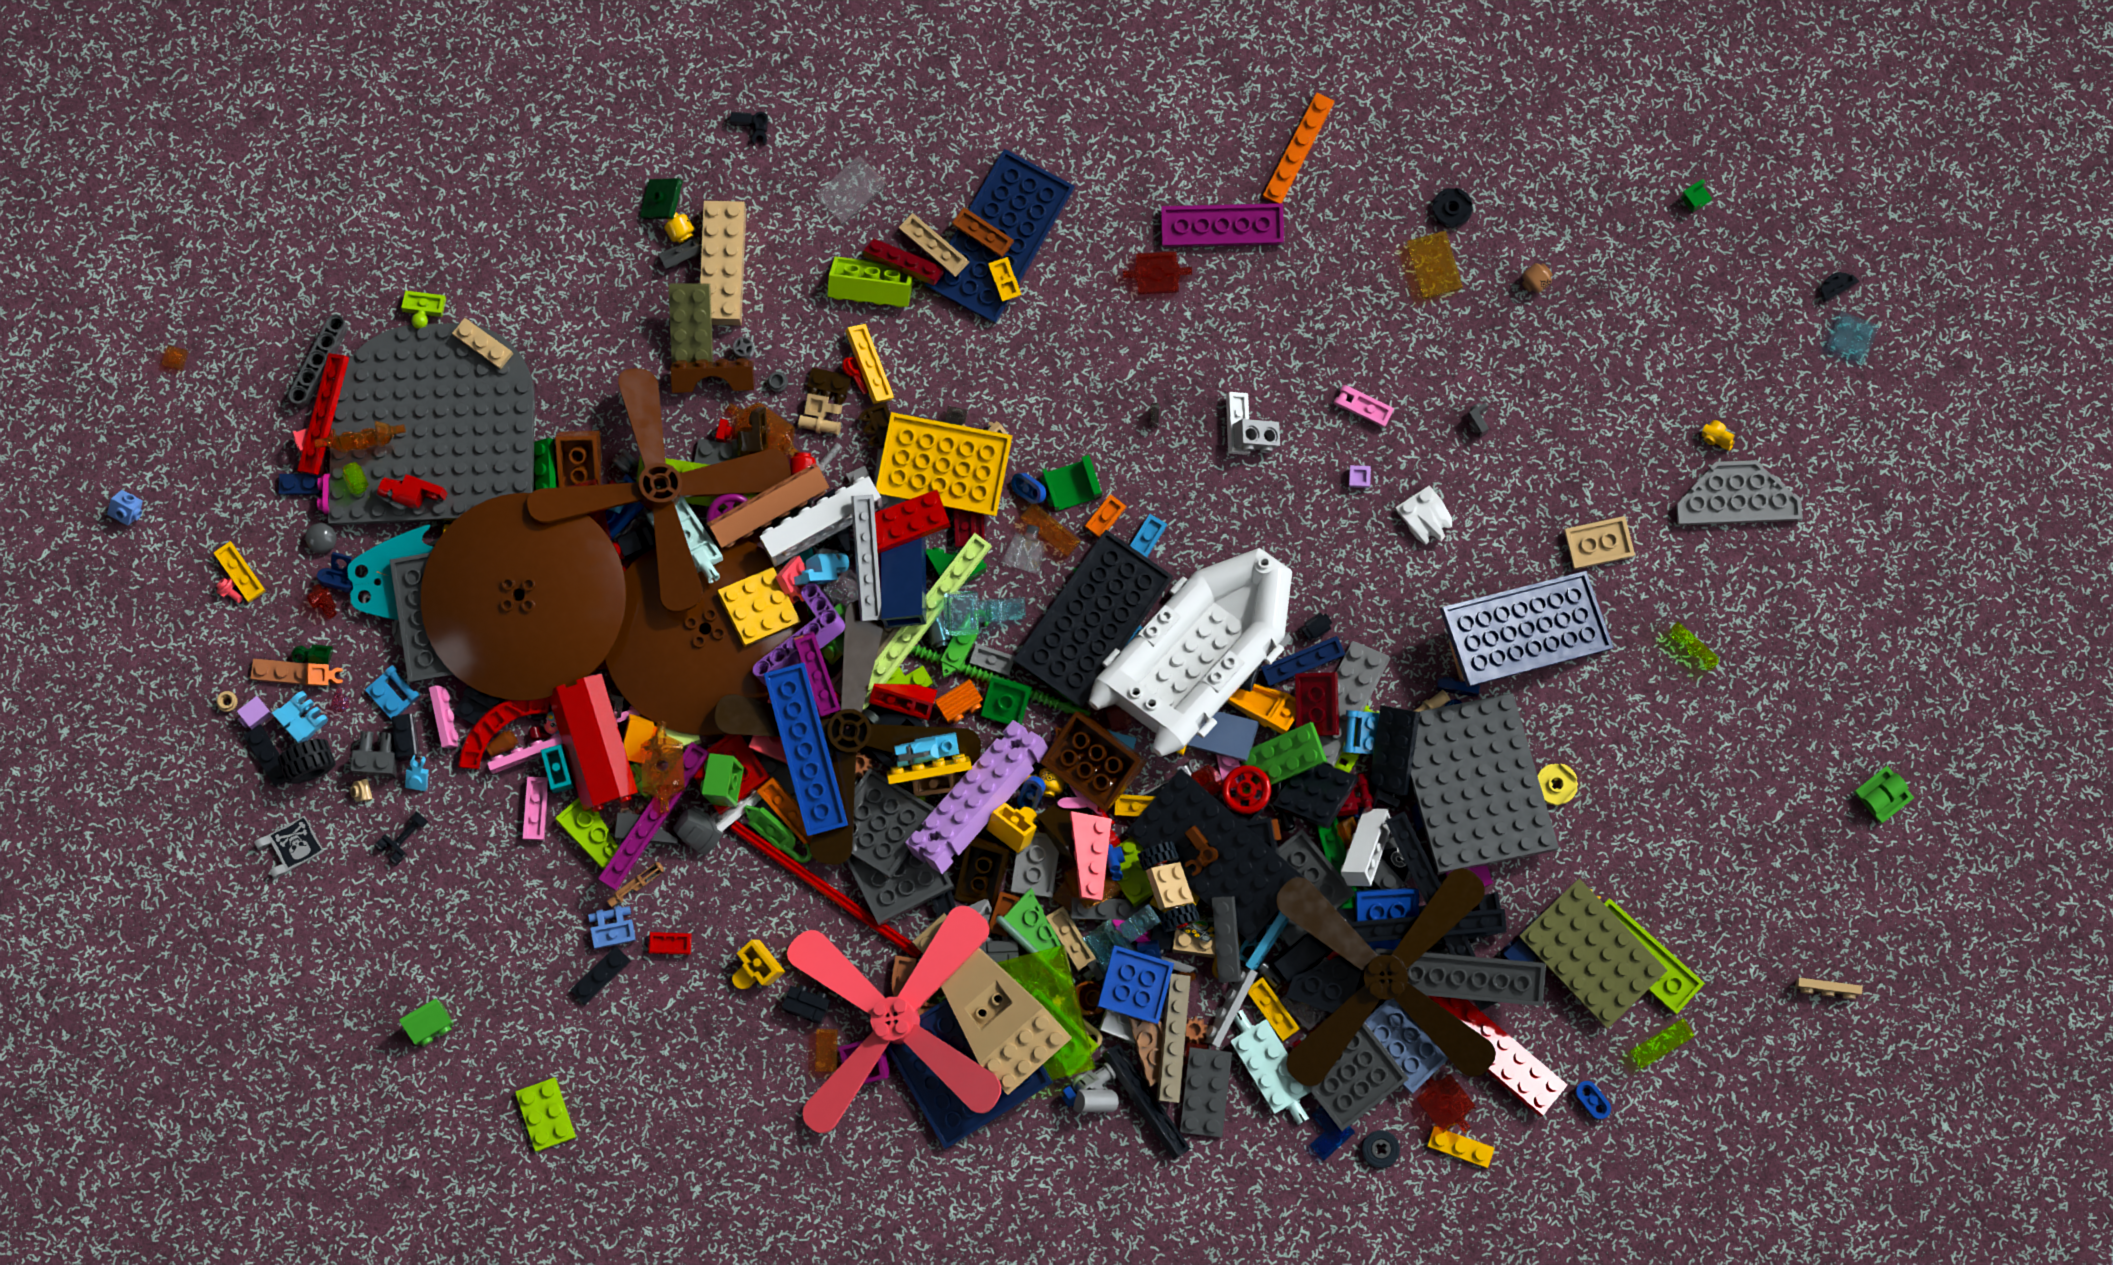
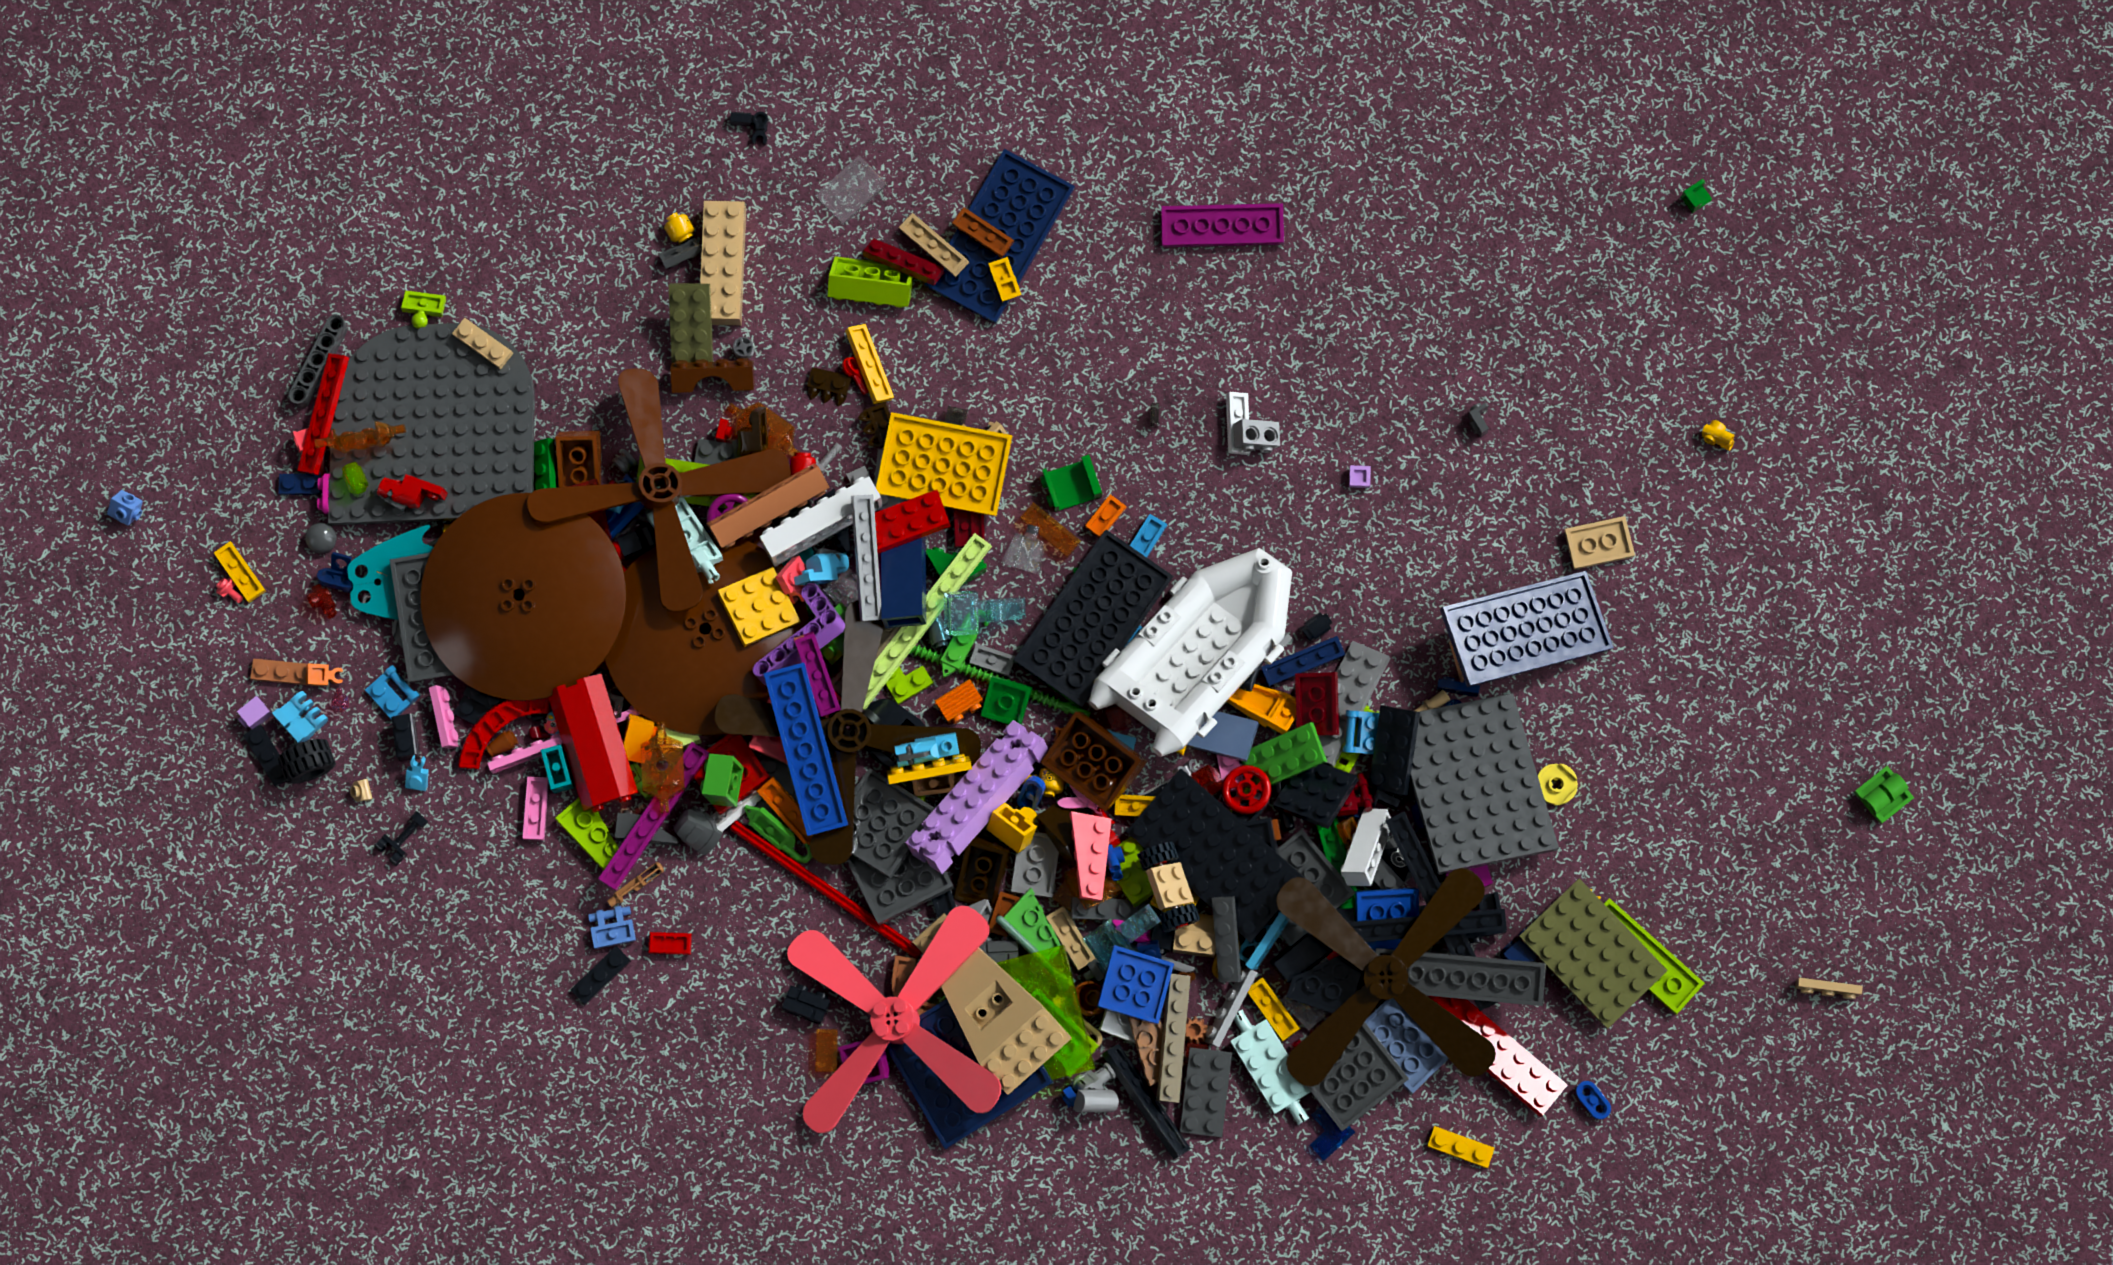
clear orange plate [162,345,189,371] -> none
tan plate [216,691,238,712] -> none
flag [254,816,324,879] -> none
dark green plate [291,644,333,664] -> none
dark grey brick [351,731,398,778] -> none
bright green slope [399,998,454,1047] -> none
lime plate [515,1077,576,1152] -> none
dark green plate [640,178,683,220] -> none
yellow brick [732,939,785,989] -> none
dark grey plate [767,372,788,392] -> none
tan pin [798,415,841,435] -> none
tan plate [804,393,843,418] -> none
nougat piece [855,751,874,779] -> none
red slope [869,684,937,720] -> none
blue plate [1011,473,1046,504] -> none
clear red plate [1123,251,1192,295] -> none
sticker [1178,910,1215,943] -> none
reddish brown bar [1184,825,1218,876] -> none
dark grey pin [1257,961,1283,988] -> none
orange plate [1262,92,1335,203] -> none
bright pink plate [1333,385,1394,428] -> none
black bush [1362,1130,1400,1169] -> none
white plate [1396,485,1452,545] -> none
clear yellow plate [1406,231,1463,300] -> none
clear red plate [1416,1074,1476,1133] -> none
black plate [1432,188,1473,228] -> none
medium nougat head [1522,263,1553,293] -> none
clear neon green plate [1629,1018,1695,1069] -> none
clear neon green plate [1670,621,1719,670] -> none
light grey plate [1676,460,1803,526] -> none
black plate [1821,272,1859,303] -> none
clear light blue plate [1825,311,1879,364] -> none

